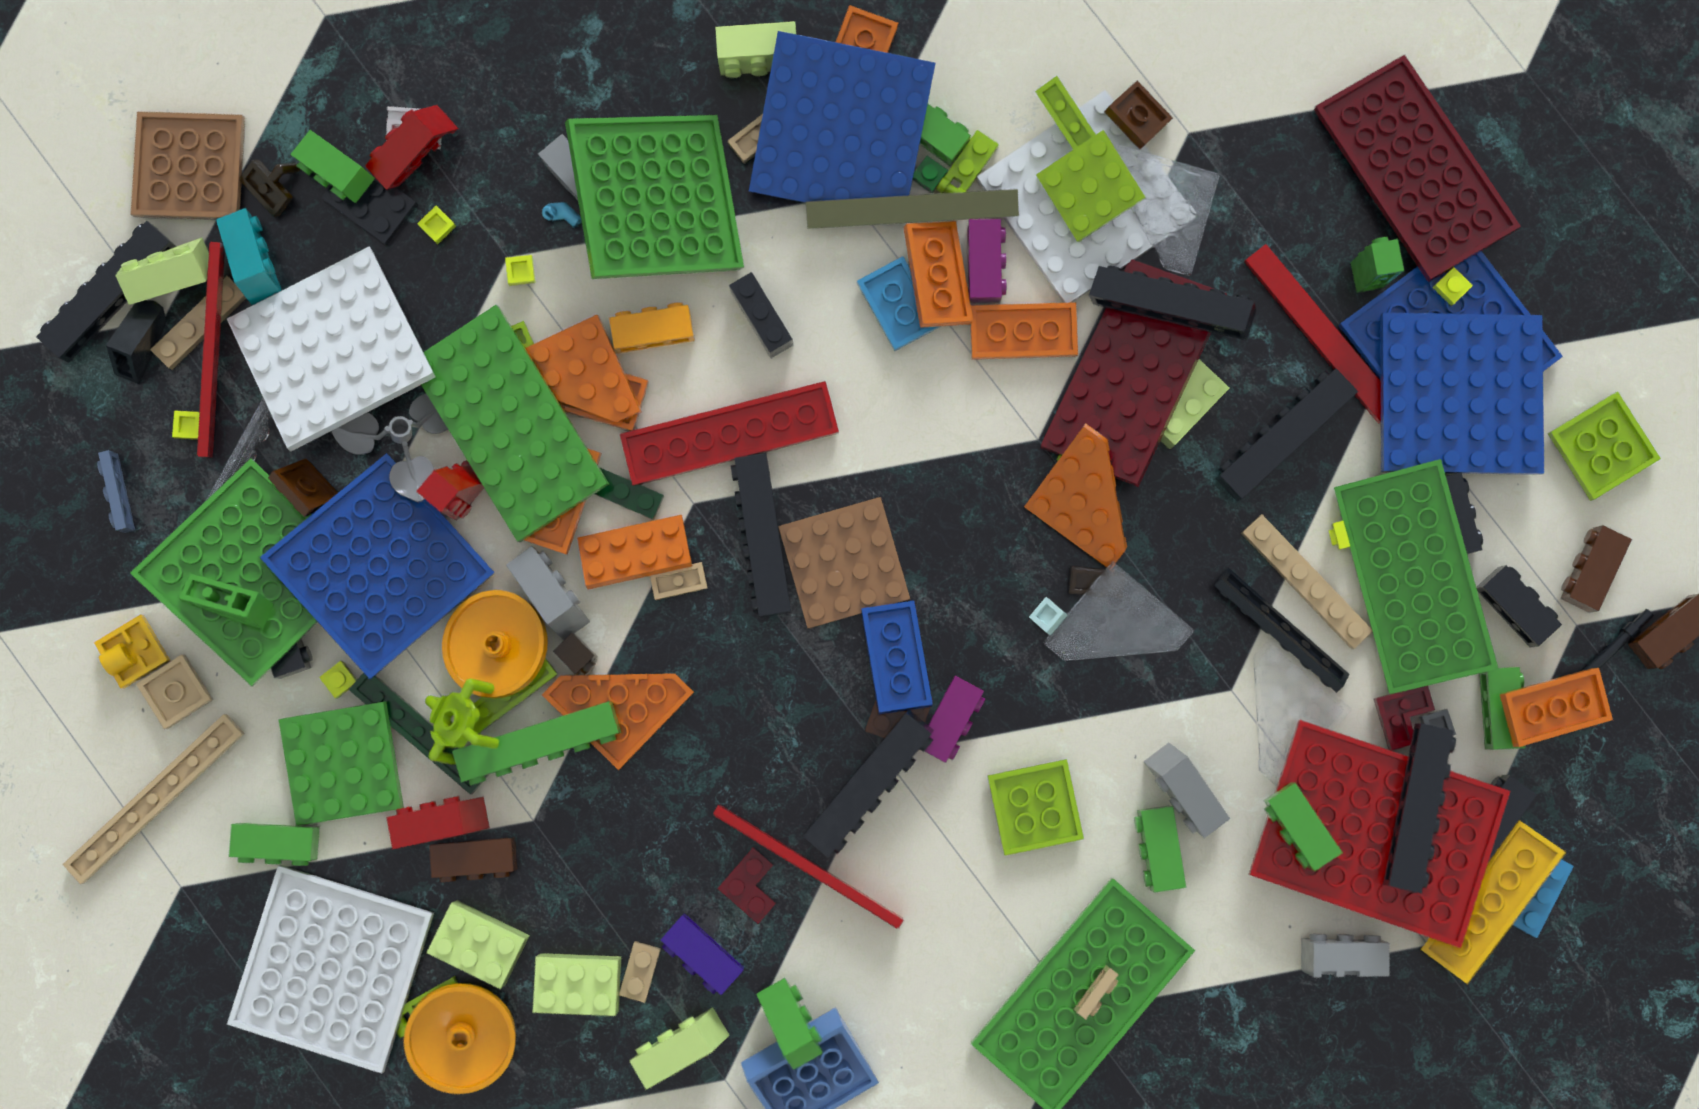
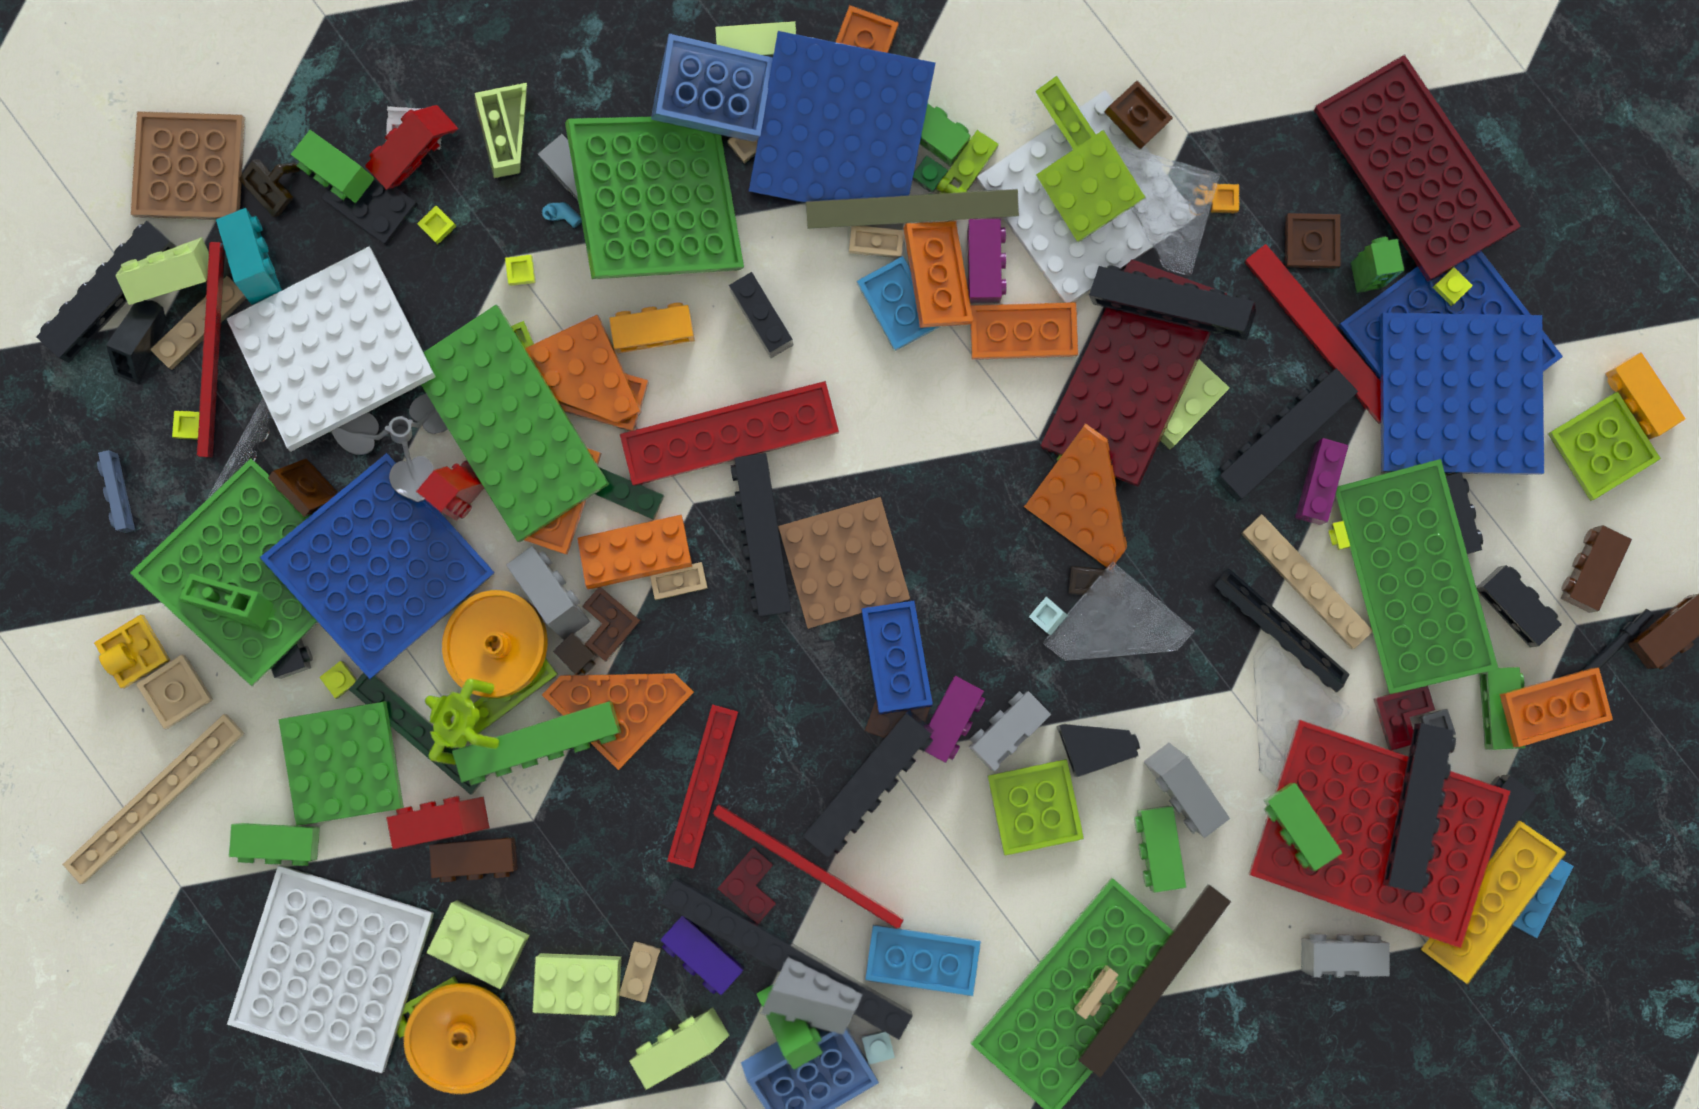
none -> yellowish green wedge [475,83,527,178]
none -> reddish brown plate [582,587,641,662]
none -> medium blue slope [651,34,773,142]
none -> black brick [661,877,913,1040]
none -> red plate [667,704,739,869]
none -> light grey wedge [760,957,862,1034]
none -> tan plate [849,226,904,258]
none -> light aqua plate [862,1031,895,1065]
none -> dark azure plate [865,925,981,996]
none -> light grey wedge [969,691,1051,771]
none -> black slope [1057,724,1140,777]
none -> dark brown tile [1078,884,1231,1078]
none -> light orange plate [1193,184,1239,213]
none -> reddish brown plate [1285,213,1340,268]
none -> magenta brick [1295,438,1349,525]
none -> light orange brick [1605,352,1686,439]

